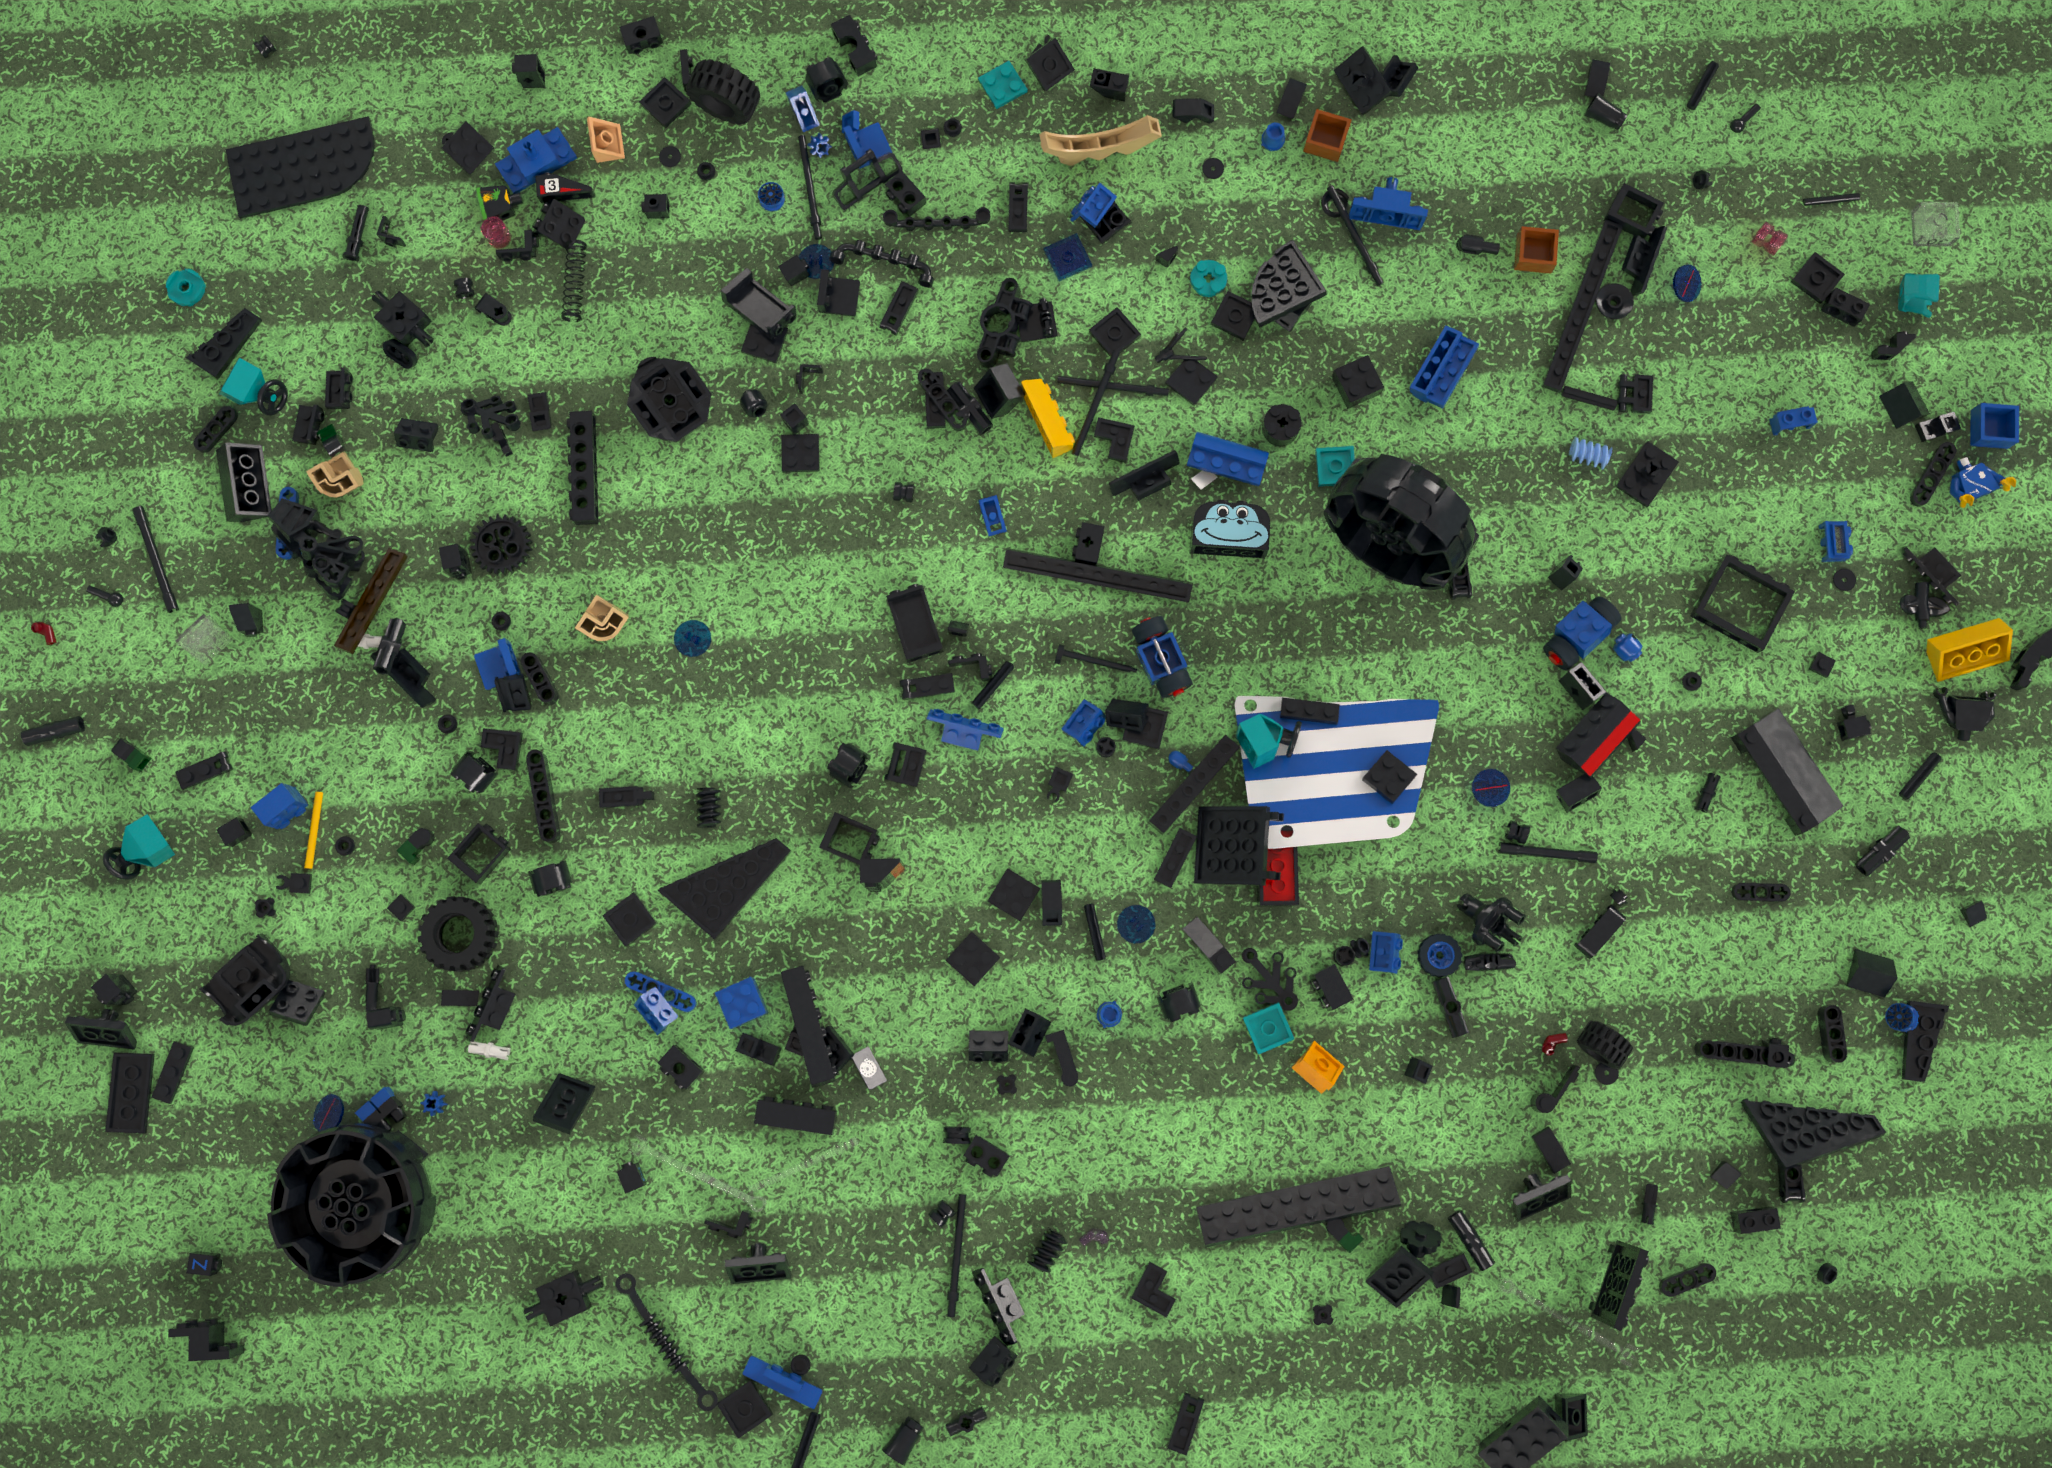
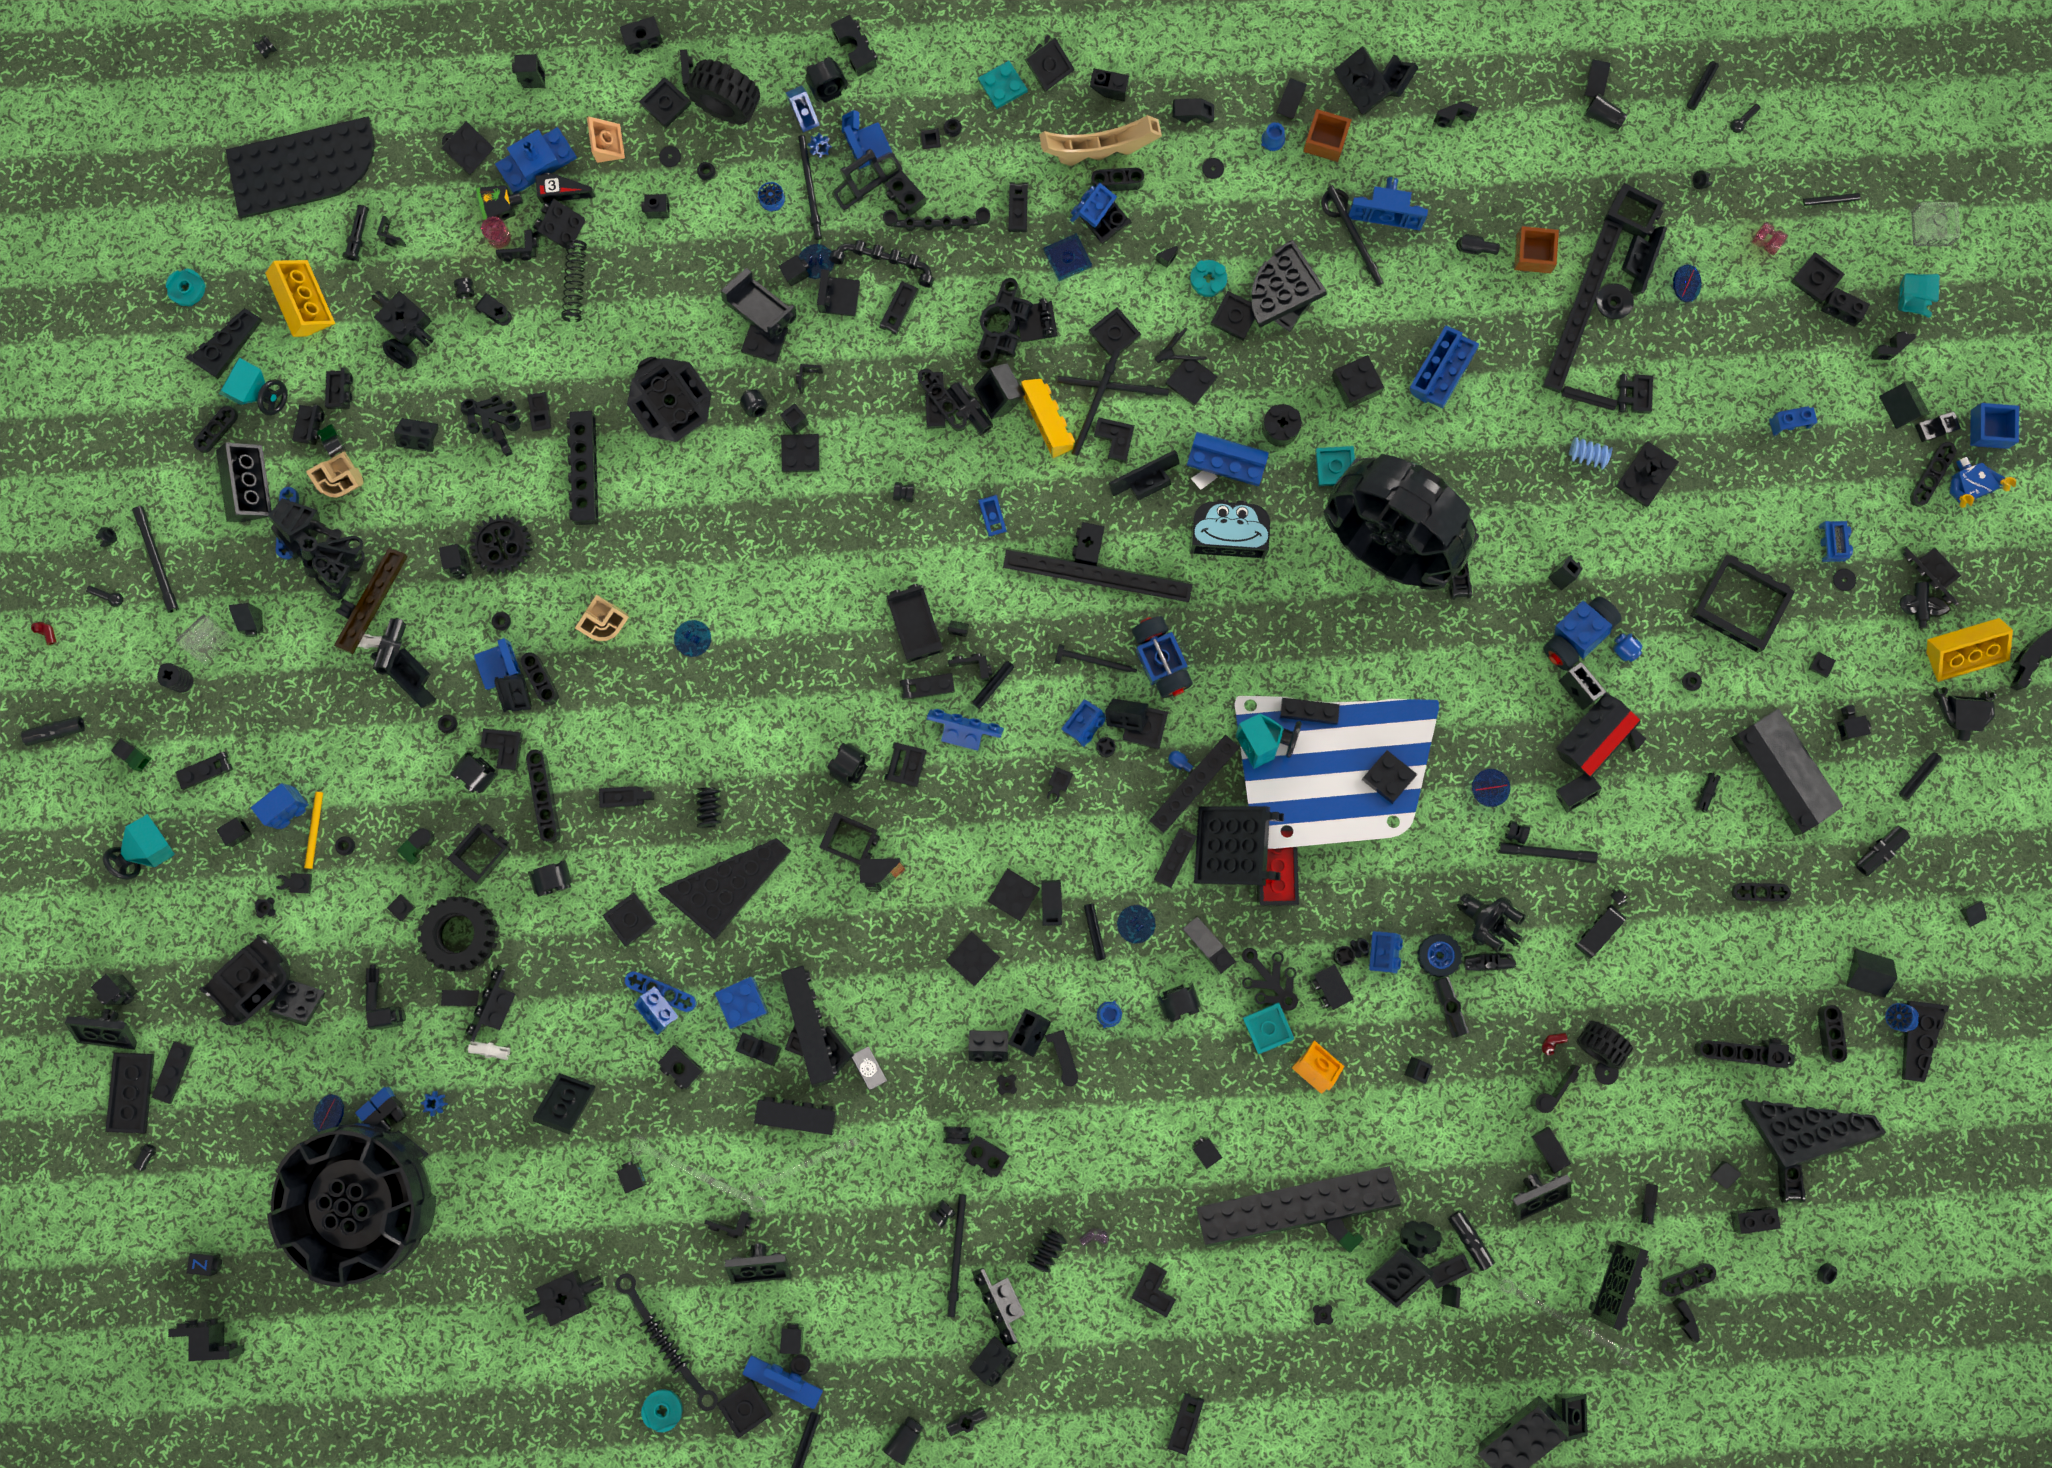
none -> black pin [133,1144,156,1171]
none -> black piece [157,663,194,693]
none -> yellow slope [265,260,335,337]
none -> teal plate [641,1389,683,1432]
none -> black brick [780,1323,804,1355]
none -> black beam [1091,167,1145,191]
none -> black brick [1192,1136,1223,1169]
none -> black slope [1433,101,1479,128]
none -> black slope [1672,1298,1700,1343]

